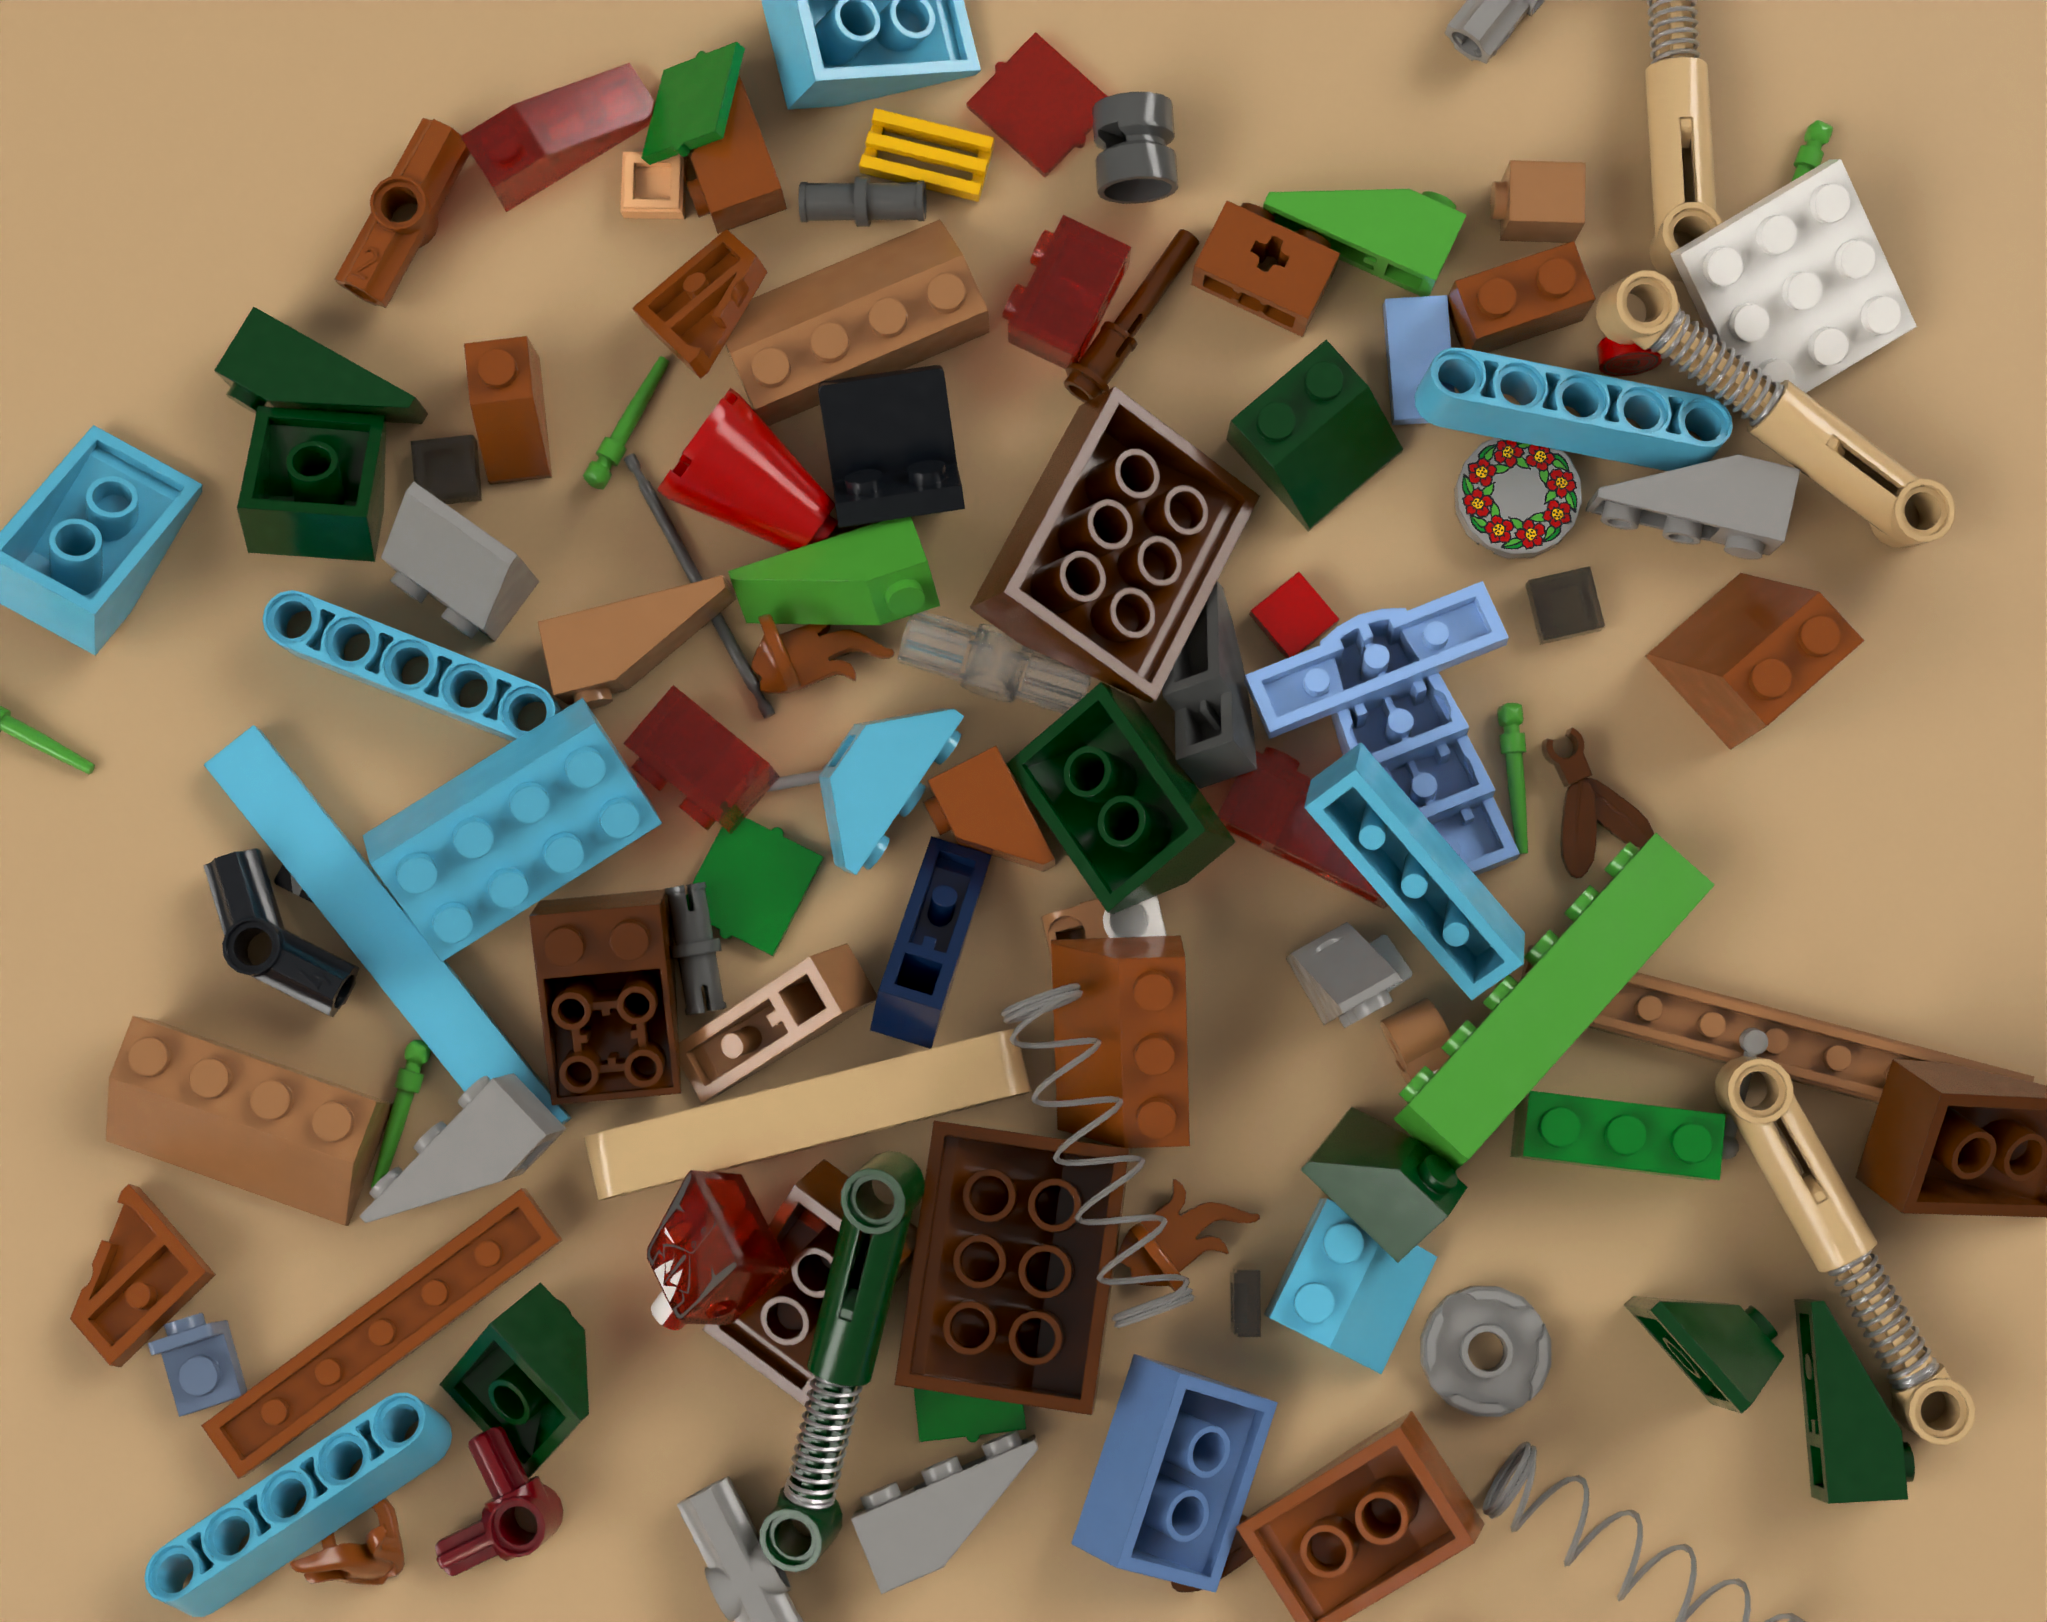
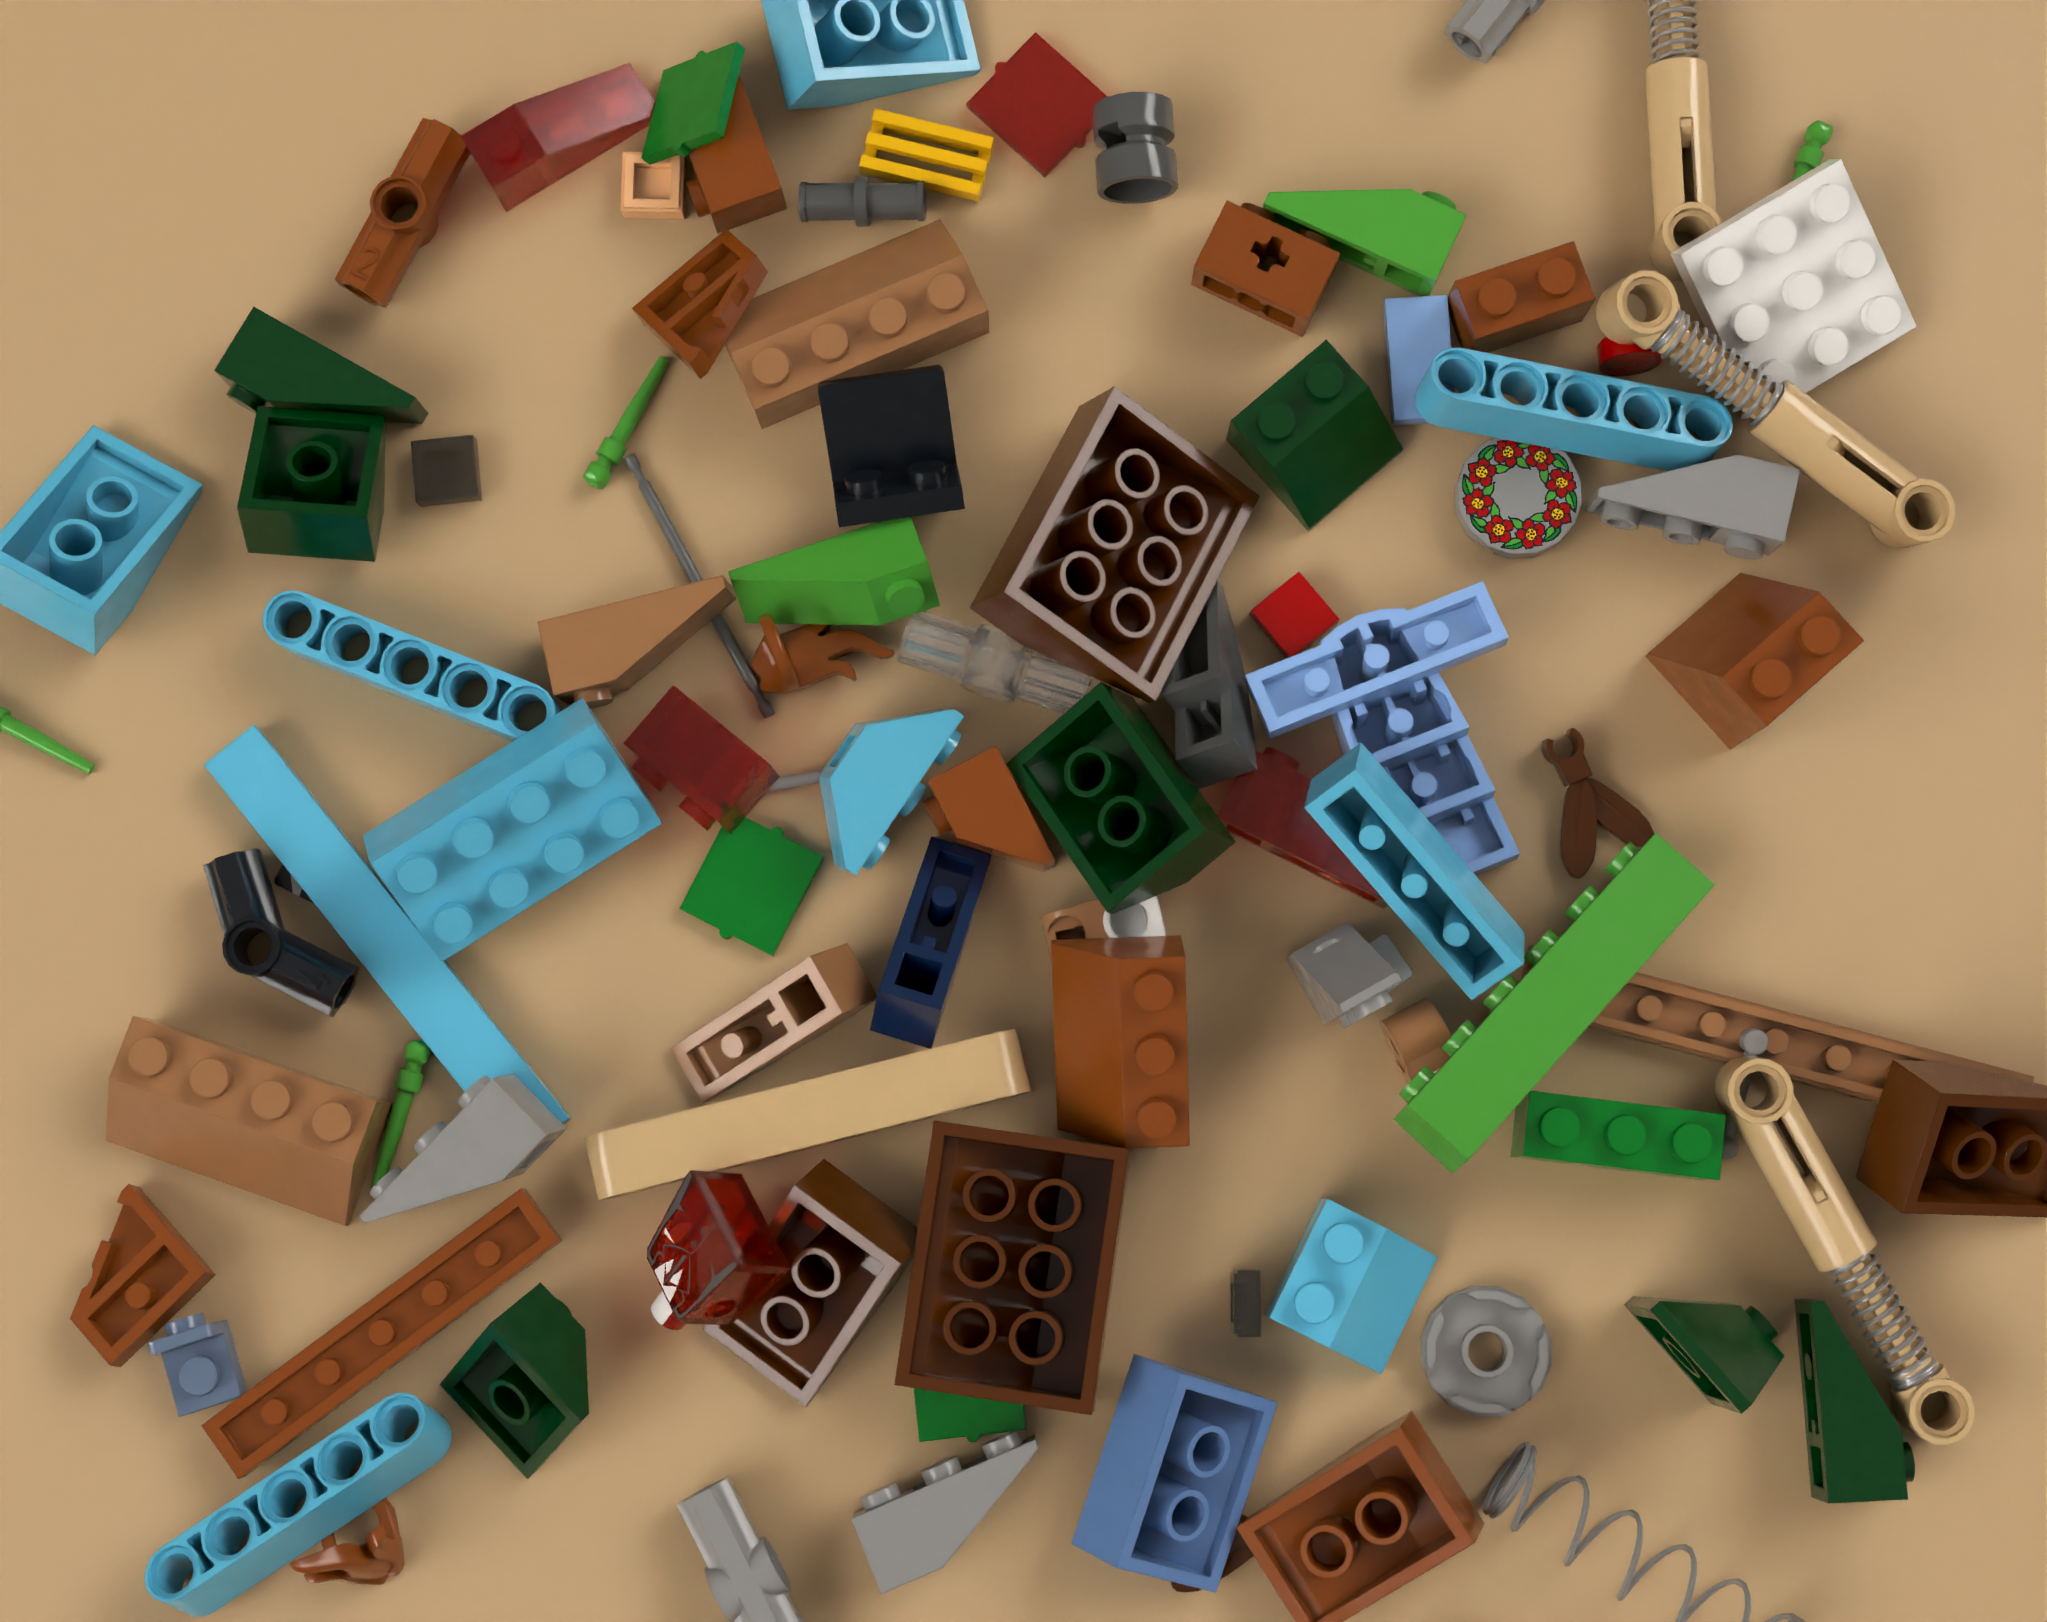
light grey slope [381,481,539,641] -> none
dark red axle [435,1426,564,1576] -> none
dark orange slope [464,336,552,485] -> none
reddish brown slope [529,889,681,1105] -> none
red cone [657,388,838,551] -> none
dark grey pin [665,882,727,1015] -> none
dark green piece [759,1151,925,1572] -> none
light grey piece [1001,983,1195,1328] -> none
clear red brick [1002,215,1131,370] -> none
reddish brown pin [1064,229,1200,403] -> none
dark orange piece [1117,1179,1260,1291] -> none
dark green slope [1301,1107,1468,1263] -> none
medium nougat brick [1490,160,1586,243] -> none
bright green piece [1497,703,1528,854] -> none
clear smoke tile [1525,566,1605,645] -> none

